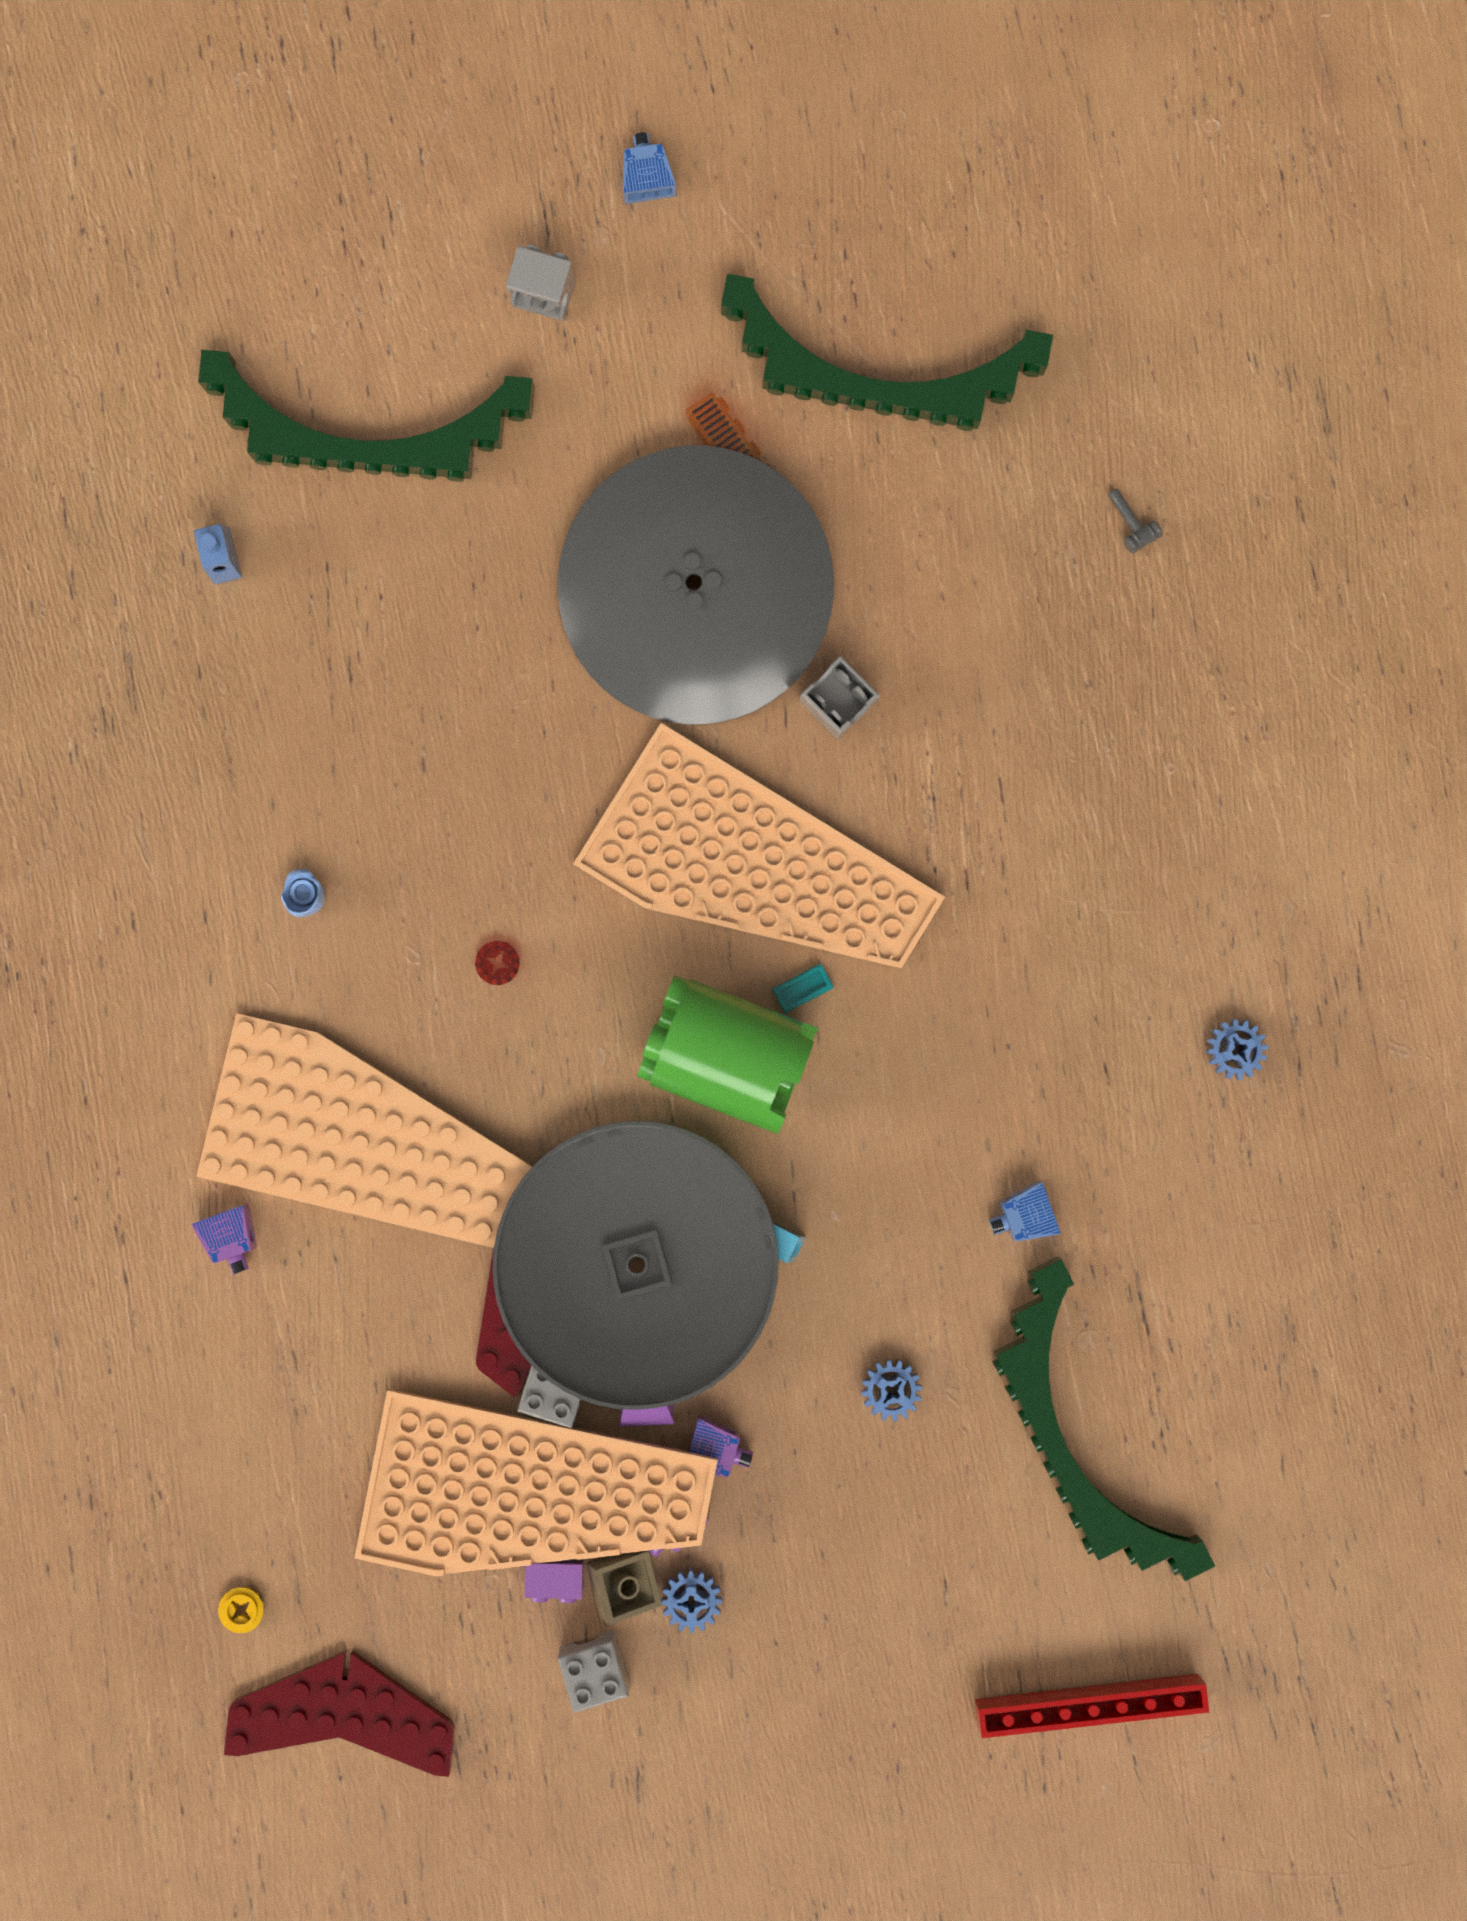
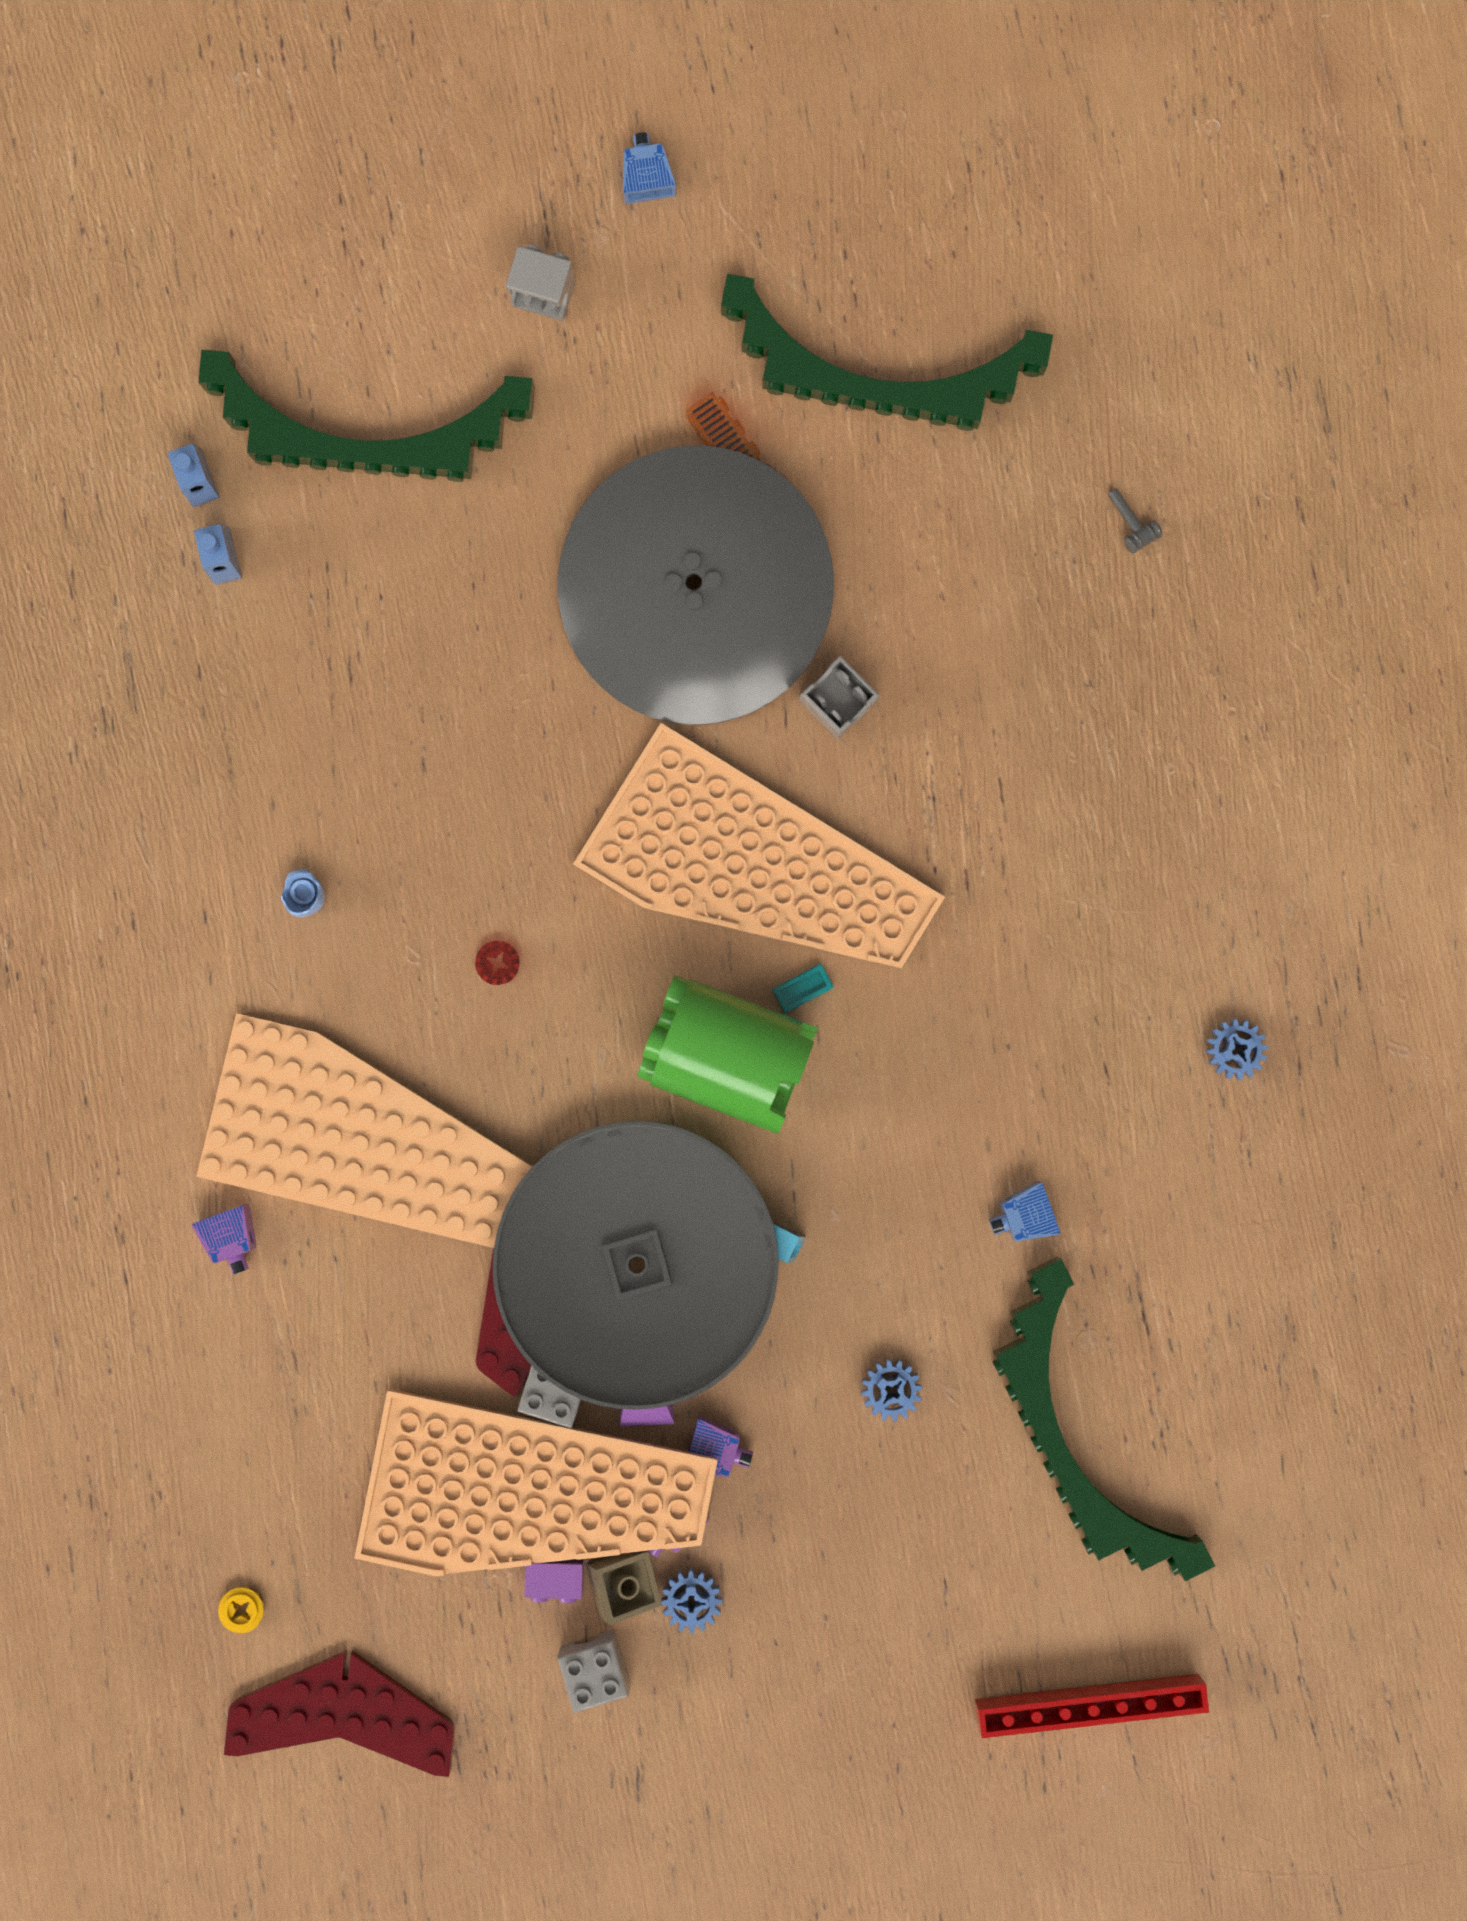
none -> medium blue torso [168,444,220,507]

